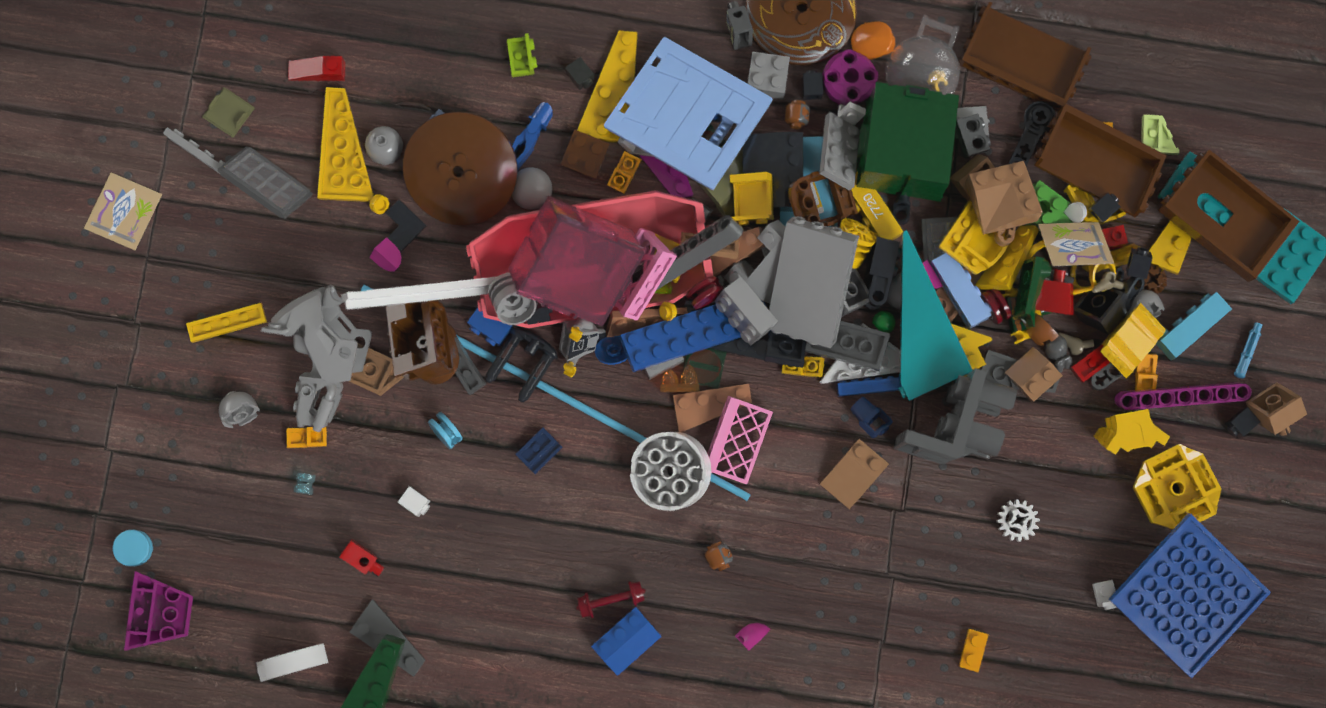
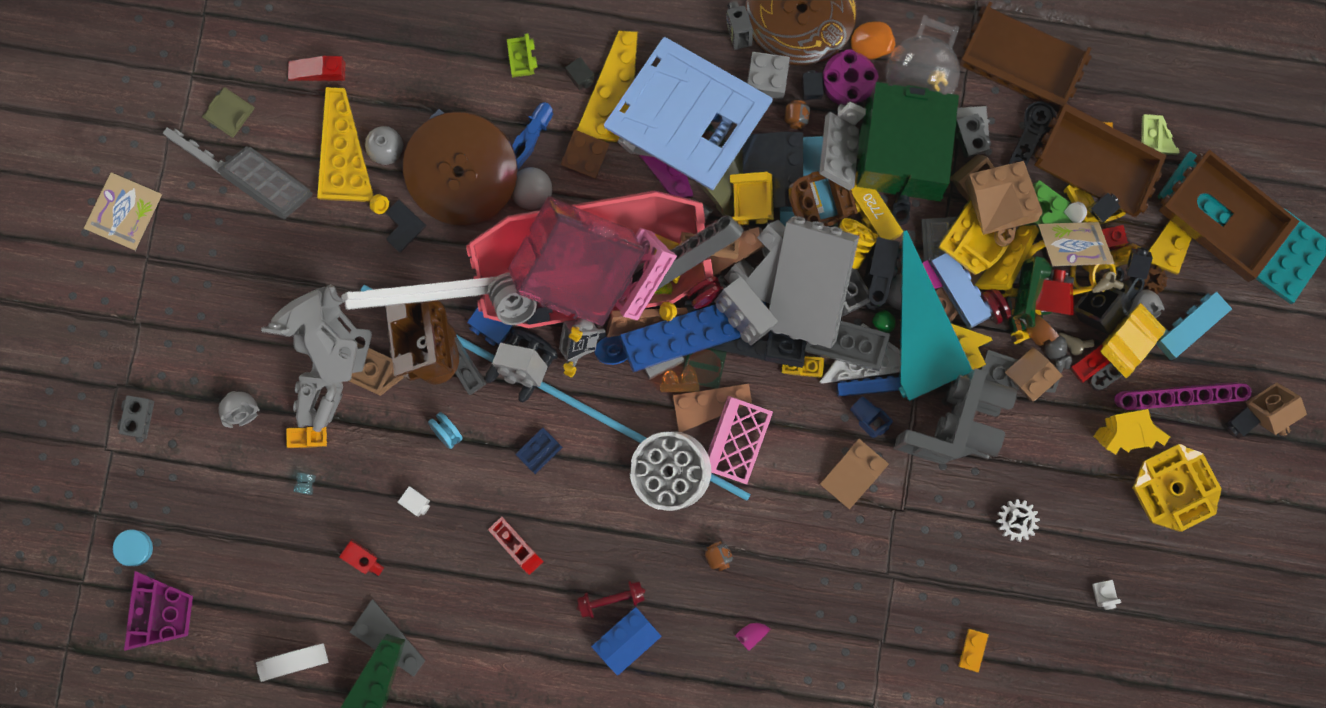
yellow plate [186,303,267,343] -> none
dark pink brick [370,238,401,271] -> none
light orange slope [607,151,642,193] -> none
blue plate [1108,513,1271,679] -> none
light orange slope [1135,353,1158,390] -> none
dark azure piece [1234,322,1262,379] -> none
none -> dark grey brick [117,395,155,439]
none -> red slope [488,517,544,575]
none -> light grey brick [492,343,548,387]

